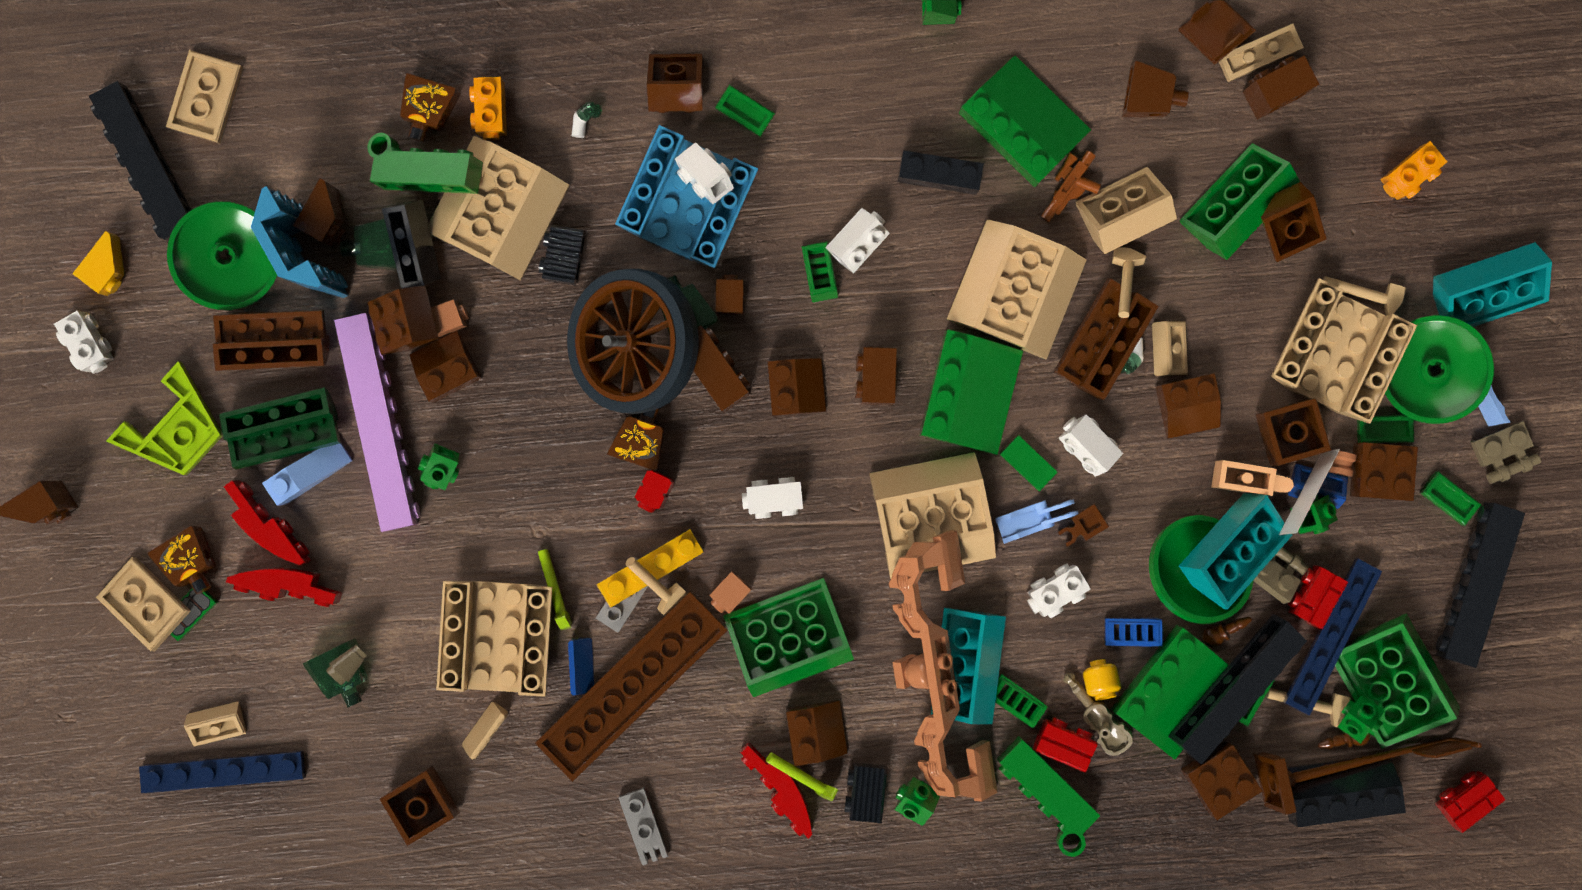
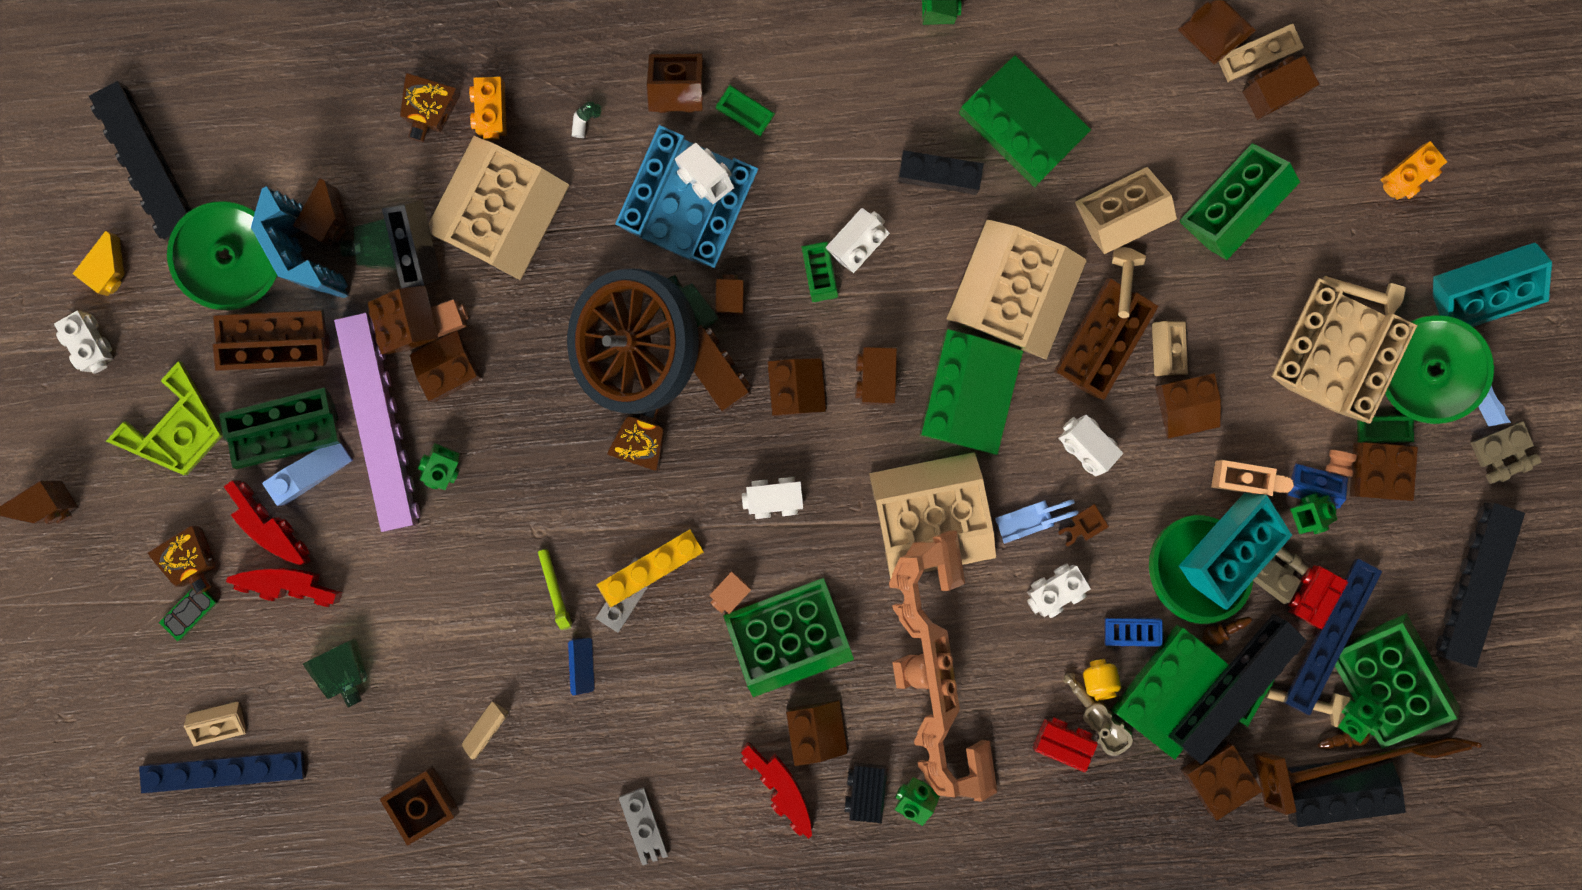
tan tile [96,557,191,652] -> none
tan tile [166,50,243,144] -> none
dark tan cone [326,645,368,685] -> none
green hinge [367,133,483,194] -> none
tan slope [436,581,553,696] -> none
reddish brown plate [535,591,728,782] -> none
black brick [539,225,586,286] -> none
tan piece [626,557,688,615] -> none
red brick [635,470,675,513] -> none
lime piece [766,752,838,801] -> none
teal slope [931,608,1006,724] -> none
green slope [995,674,1048,728] -> none
green hinge [997,736,1100,857] -> none
green tile [999,435,1058,492] -> none
dark orange piece [1040,150,1101,222] -> none
clear green arm [1121,338,1144,374] -> none
reddish brown torso [1122,61,1189,118] -> none
reddish brown brick [1255,398,1331,466] -> none
reddish brown slope [1261,182,1327,262] -> none
white sticker [1279,449,1340,535] -> none
green tile [1419,472,1481,526] -> none
red brick [1435,771,1505,833] -> none

